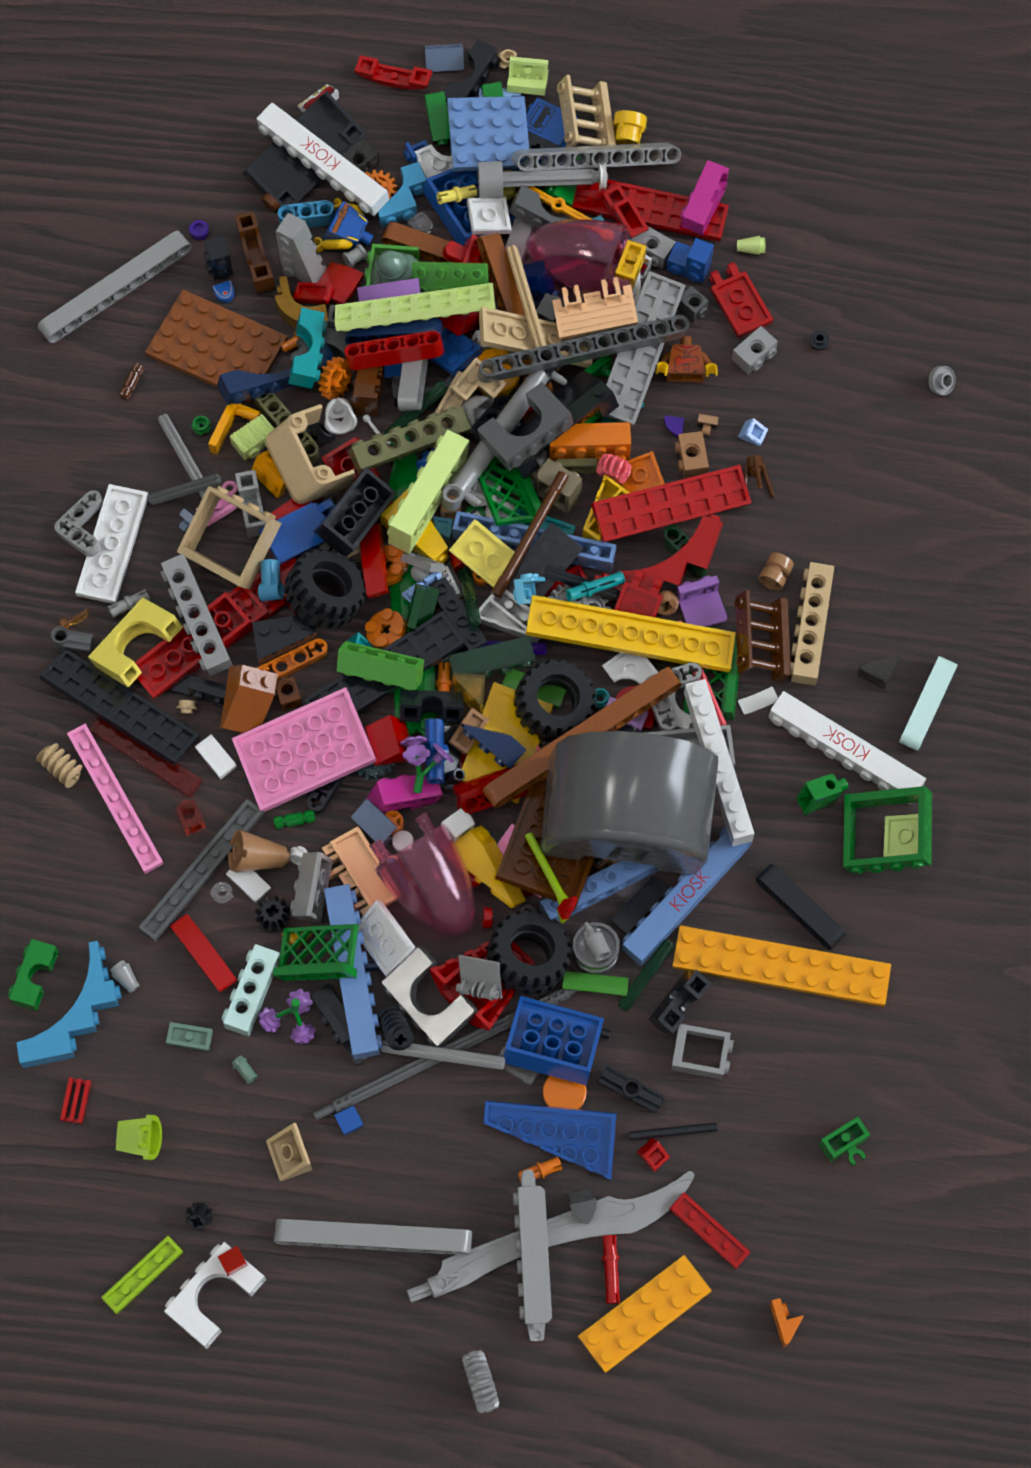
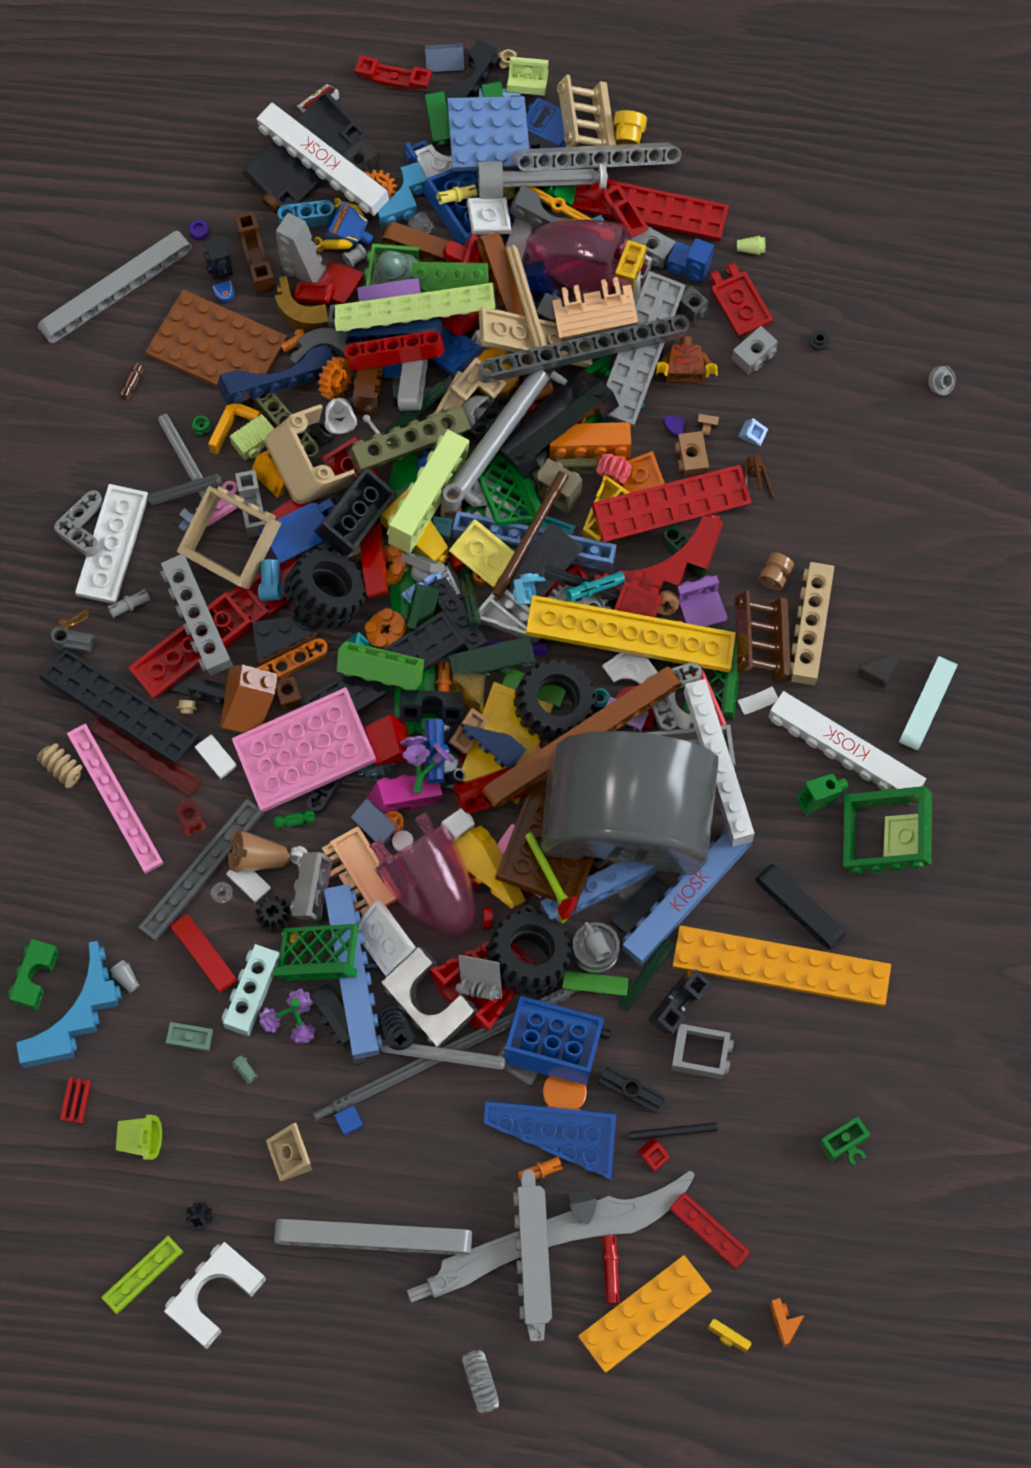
light yellow arch [88,597,183,687] -> none
red slope [217,1246,248,1276] -> none
teal arch [288,308,327,389] -> none
dark grey arch [477,382,574,471] -> none
dark pink wedge [680,160,729,235] -> none
none -> yellow plate [708,1319,752,1353]

